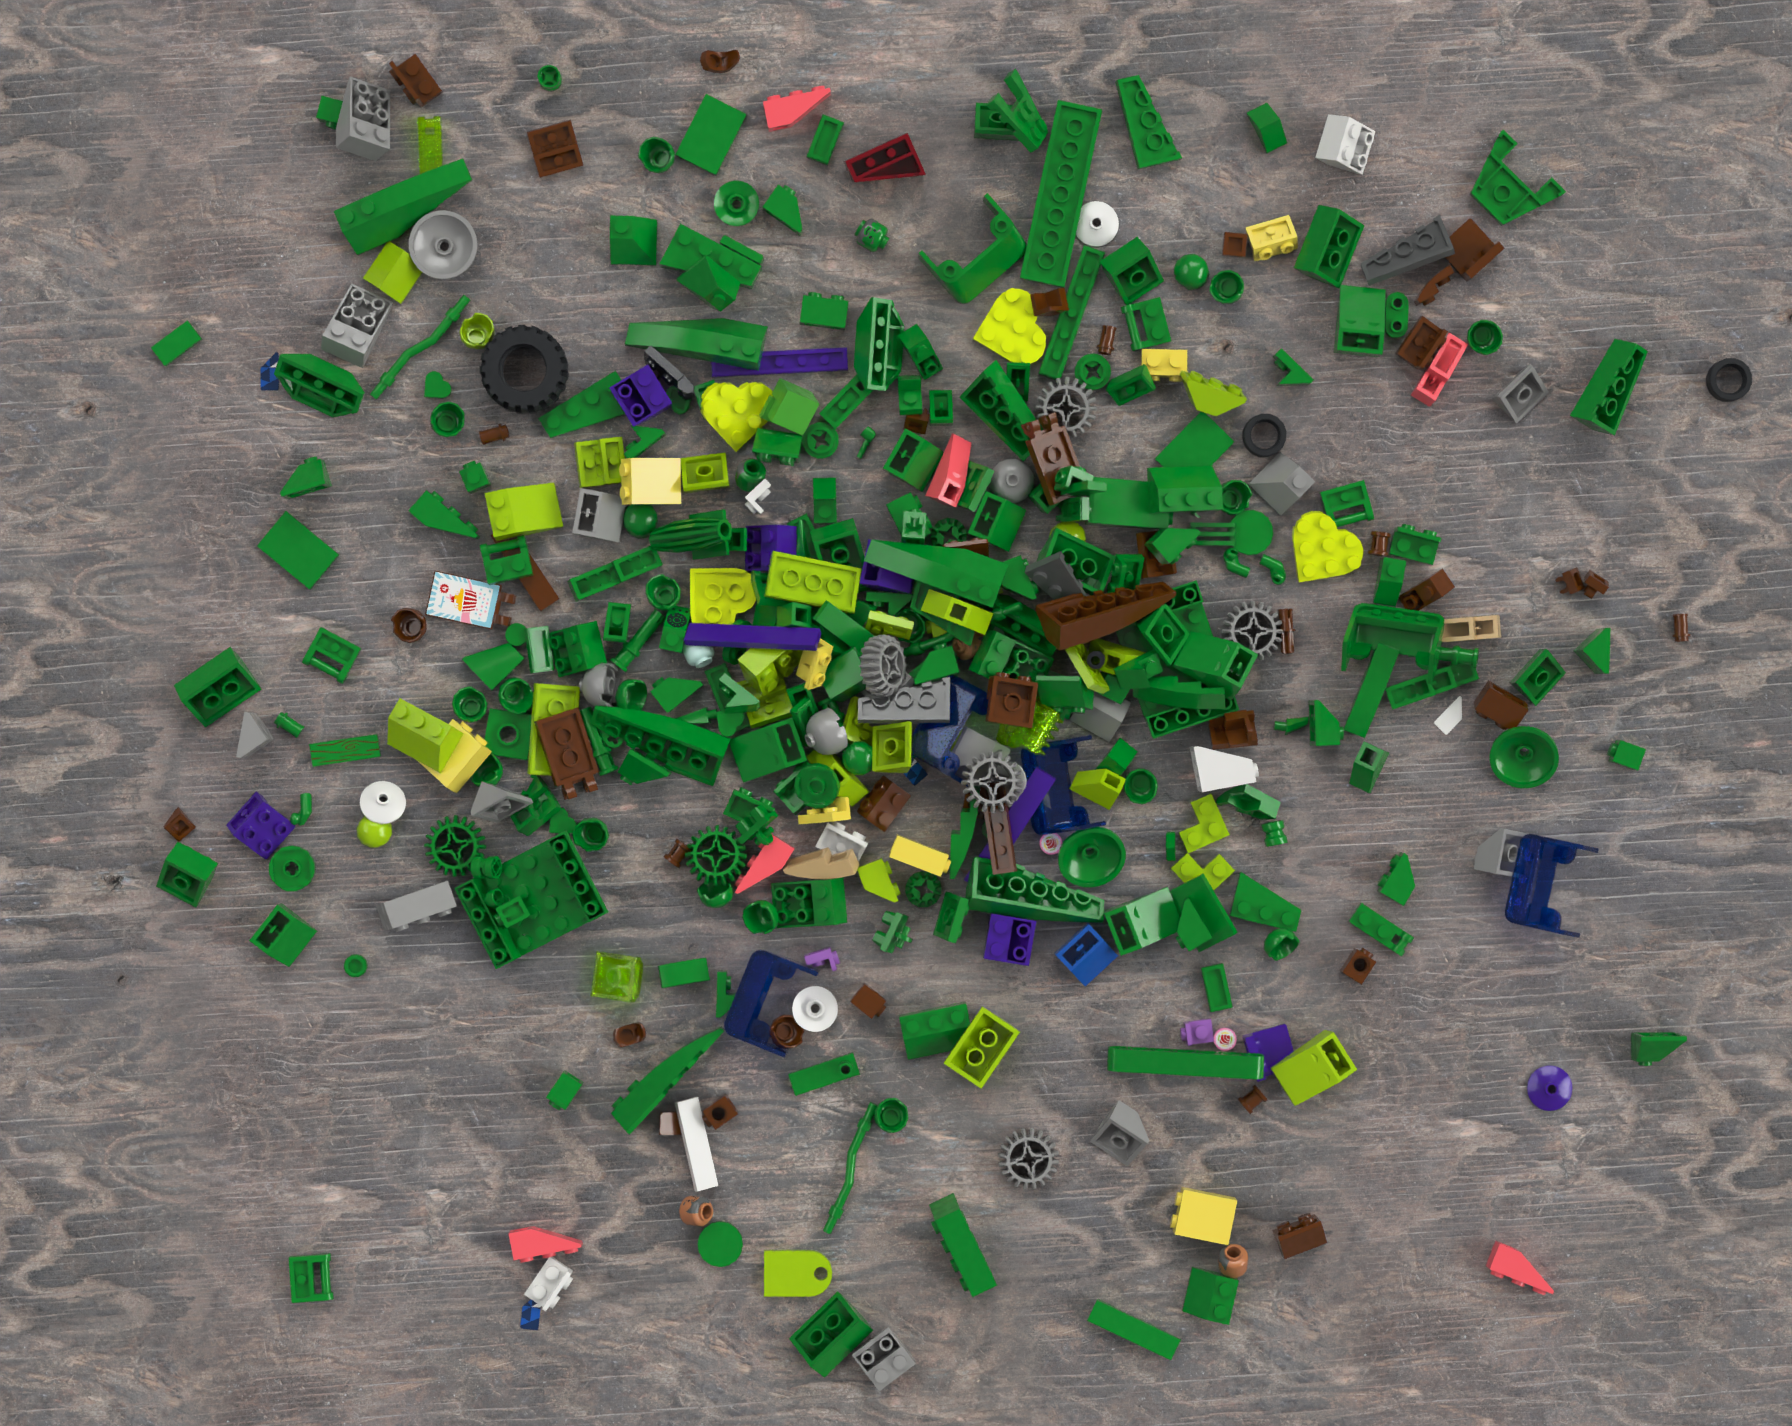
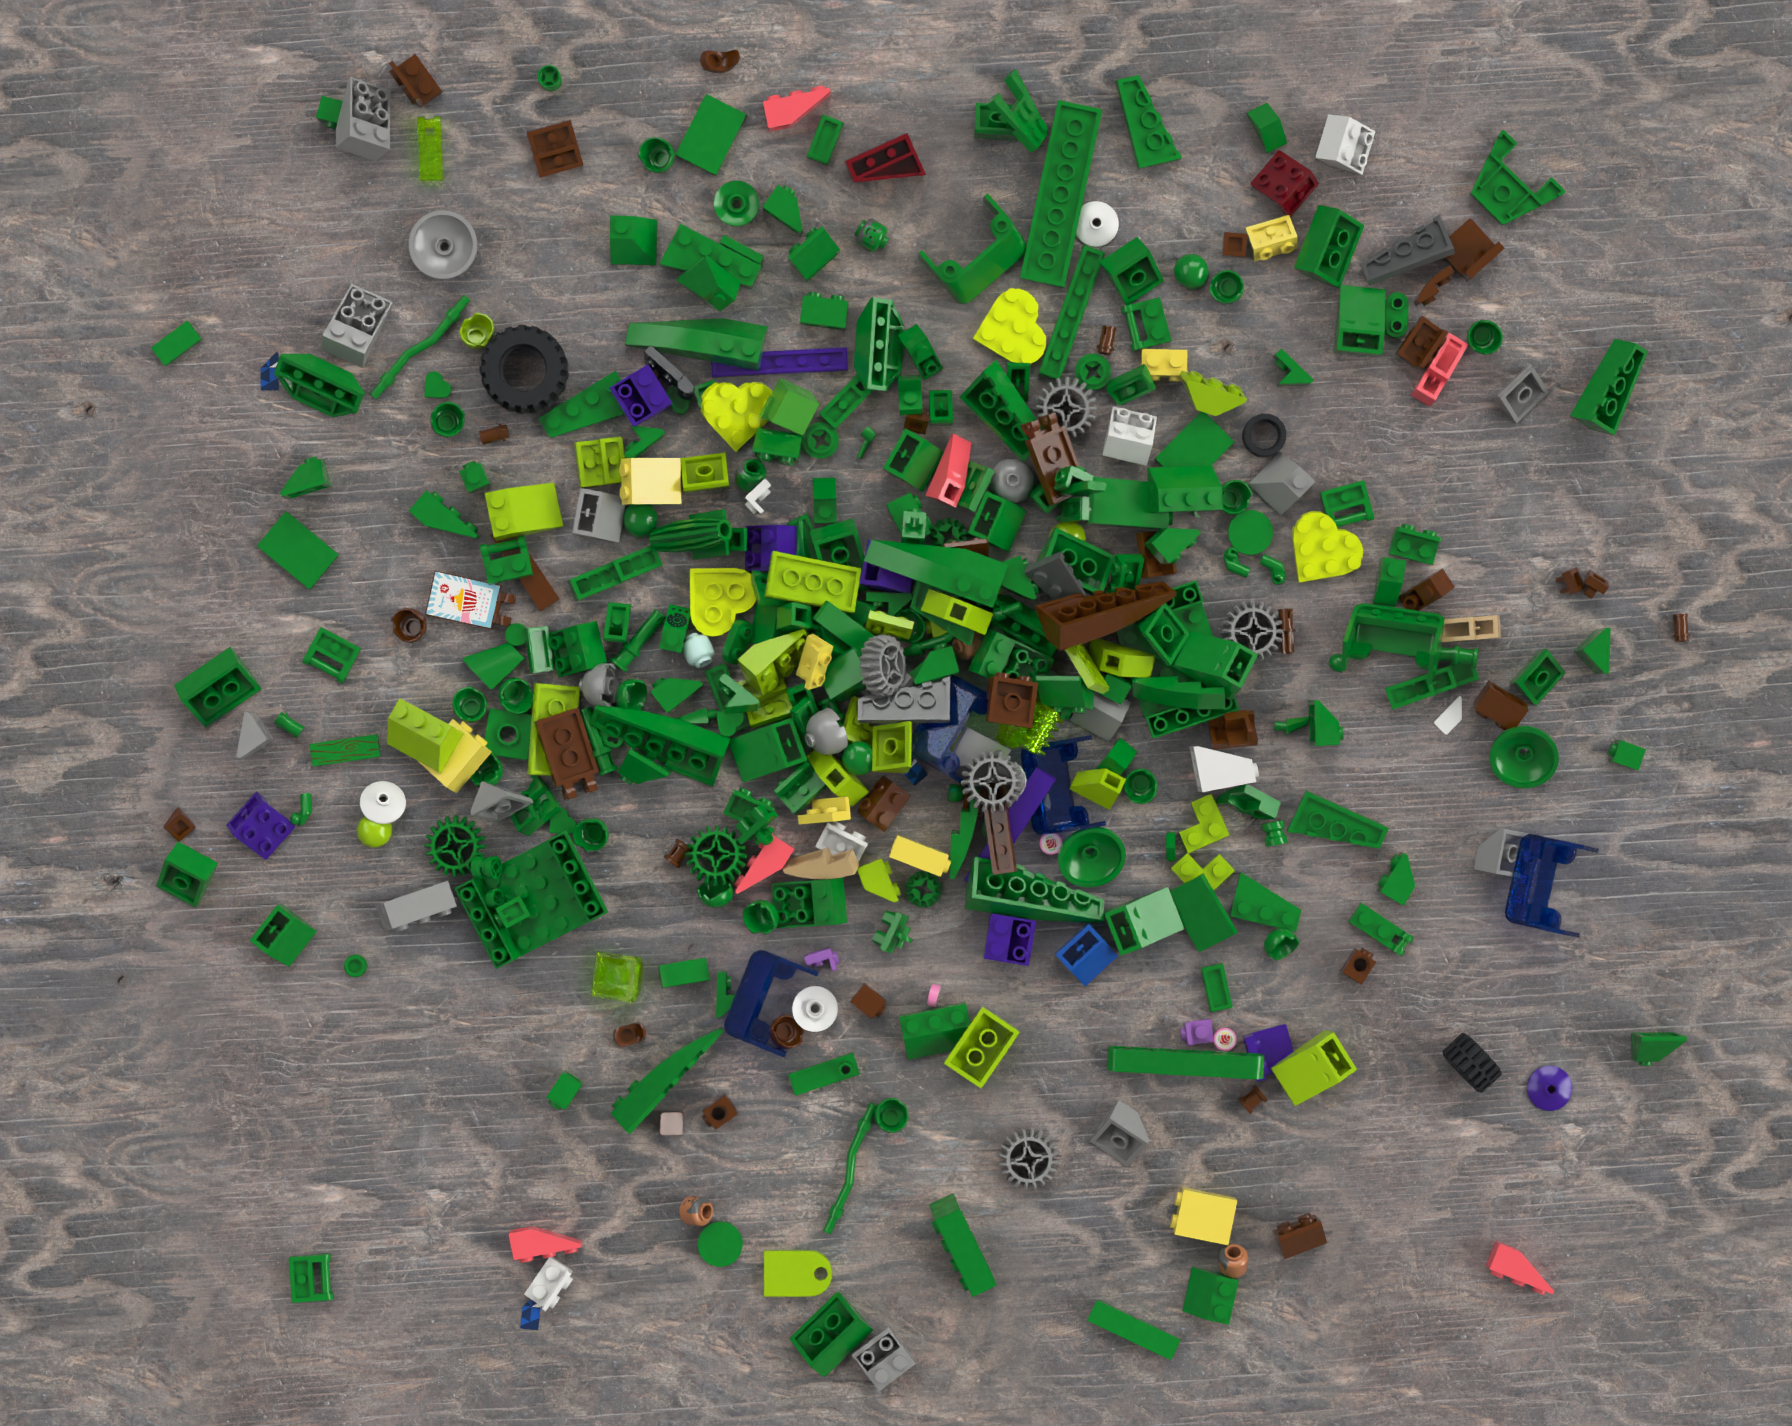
green plate [269,846,316,891] -> none
green wedge [334,158,472,255] -> none
lime slope [363,241,423,304] -> none
green hair [645,574,681,611] -> none
white tile [675,1097,718,1192] -> none
dark purple tile [684,623,822,651] -> none
green tile [794,763,840,809] -> none
green plate [933,891,969,943] -> none
reddish brown panel [1030,288,1069,316] -> none
black pin [1087,651,1105,669] -> none
green slope [1113,649,1163,689] -> none
green slope [1175,897,1212,952] -> none
green tile [1190,522,1237,546] -> none
green slope [1344,642,1400,738] -> none
green slope [1349,741,1389,794] -> none
reddish brown bush [1368,531,1391,557] -> none
black tyre [1706,358,1752,402] -> none
none -> green slope [788,226,840,283]
none -> bright pink tile [927,984,941,1008]
none -> green hinge [948,784,964,802]
none -> white slope [1102,407,1157,466]
none -> dark red bracket [1251,150,1319,217]
none -> green wing [1287,790,1389,849]
none -> green hinge [1329,654,1343,673]
none -> black tyre [1442,1033,1502,1093]

